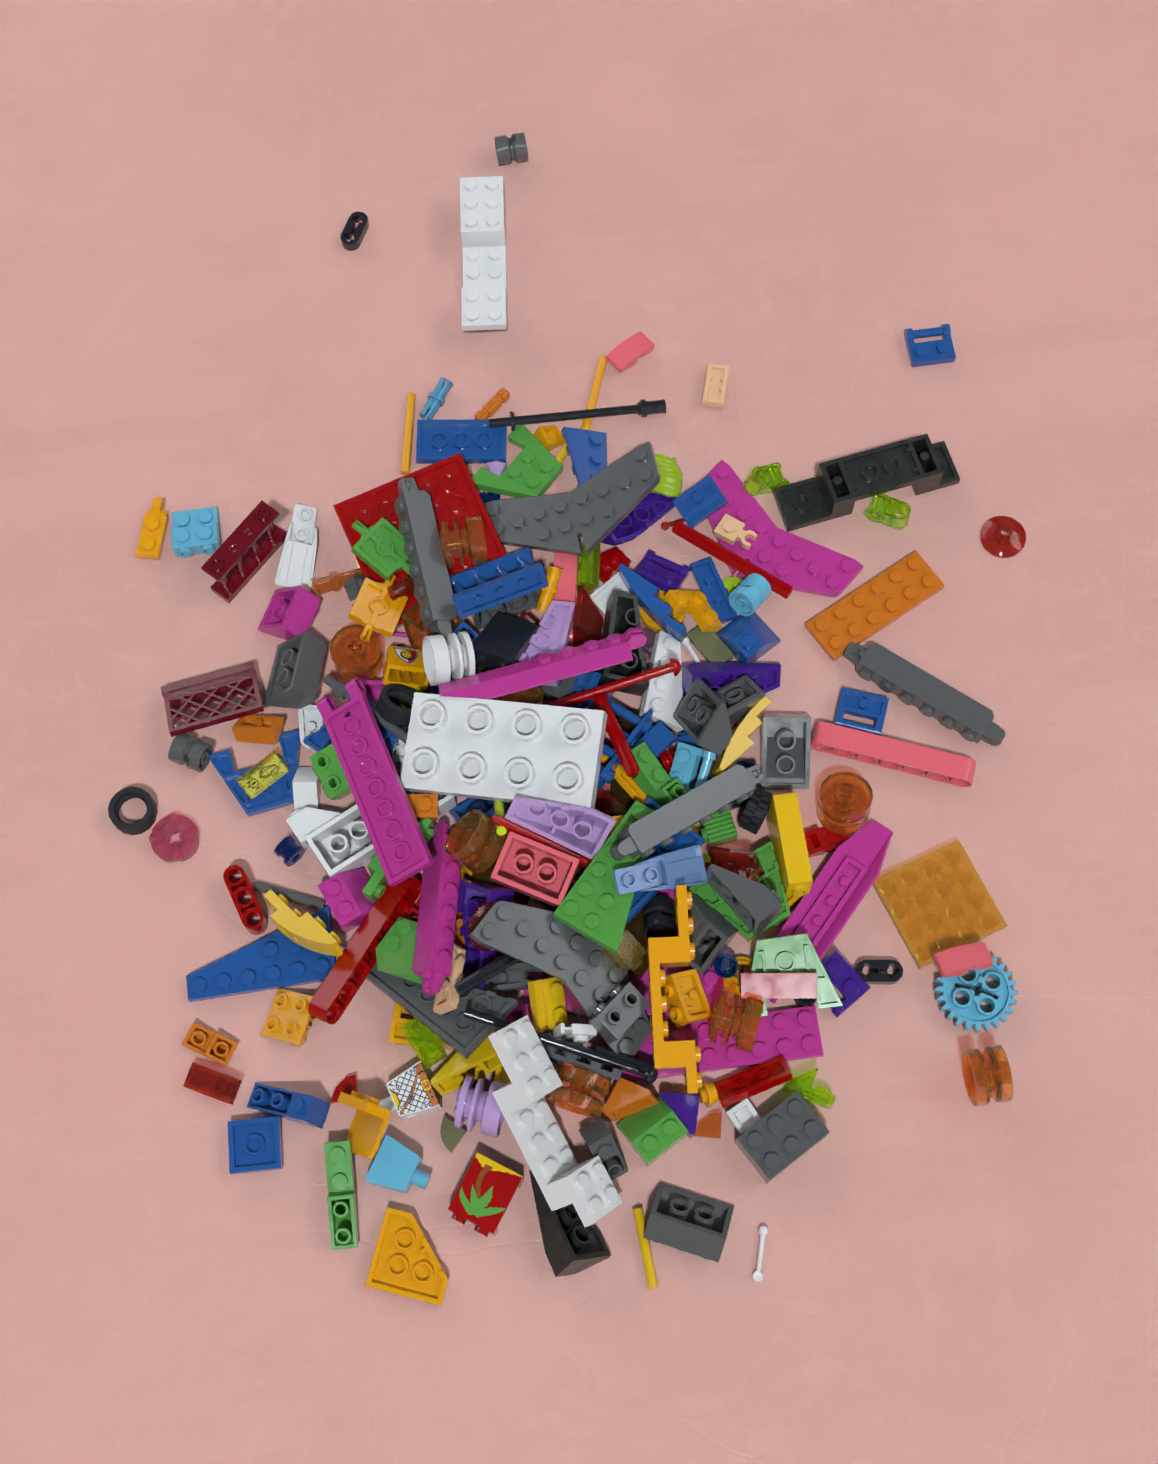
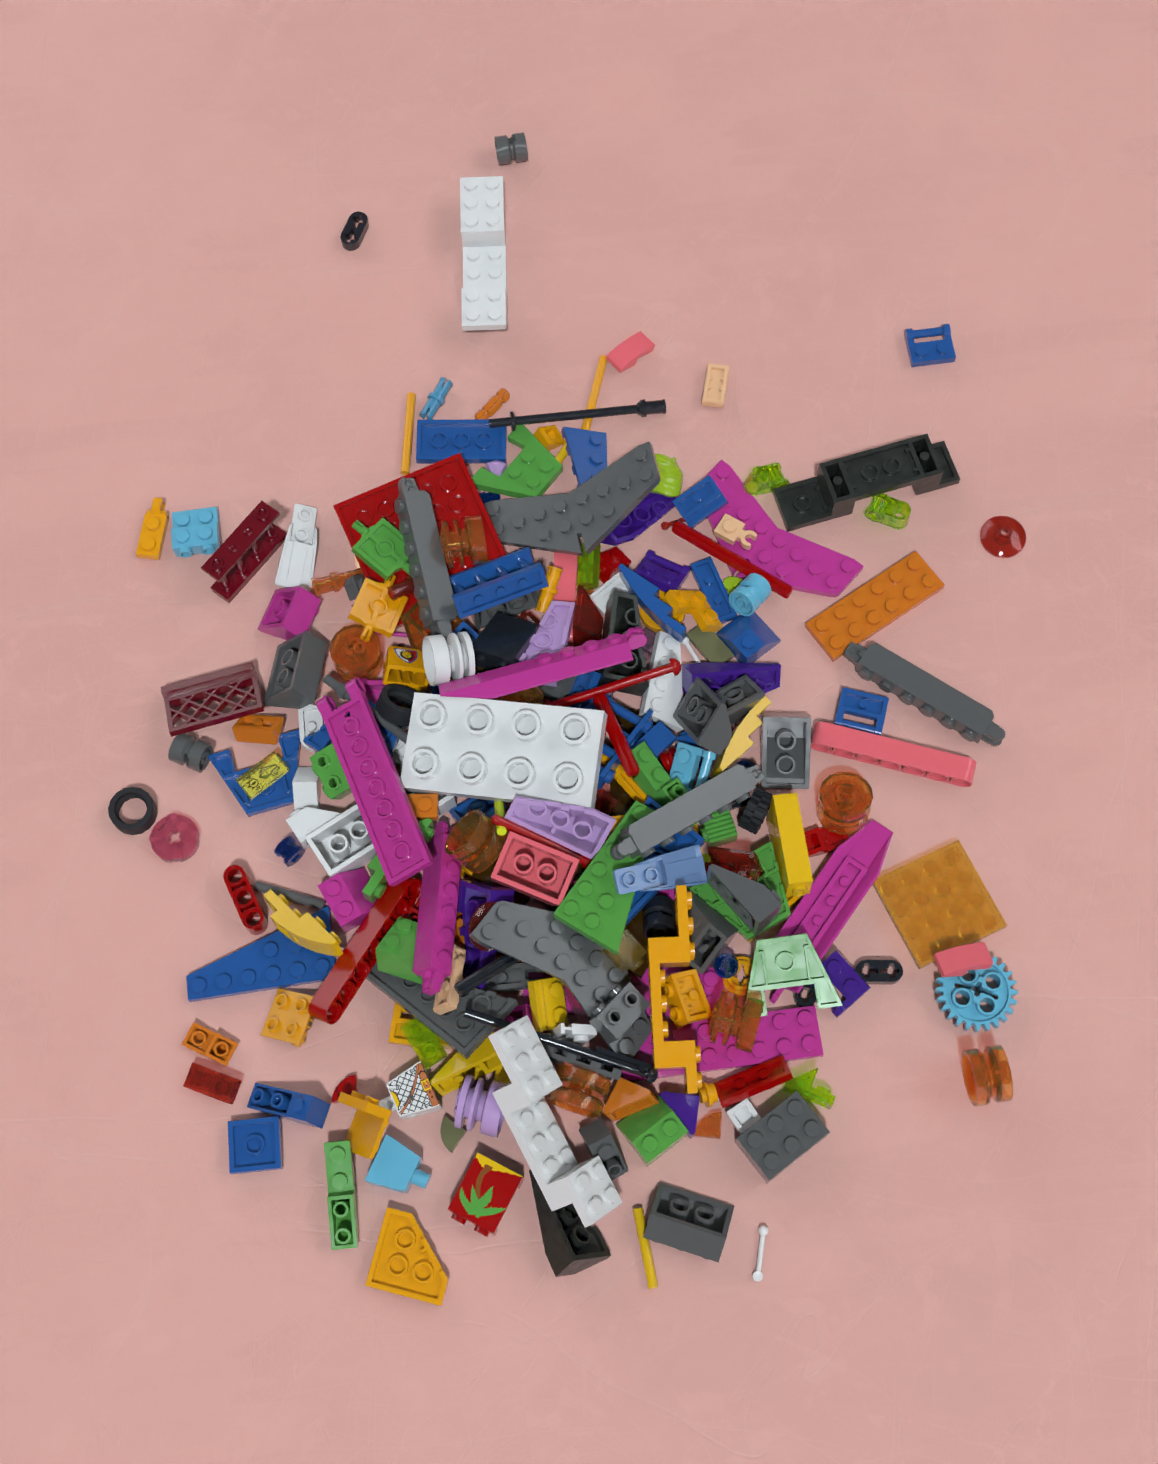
tile [741,972,817,999] -> none

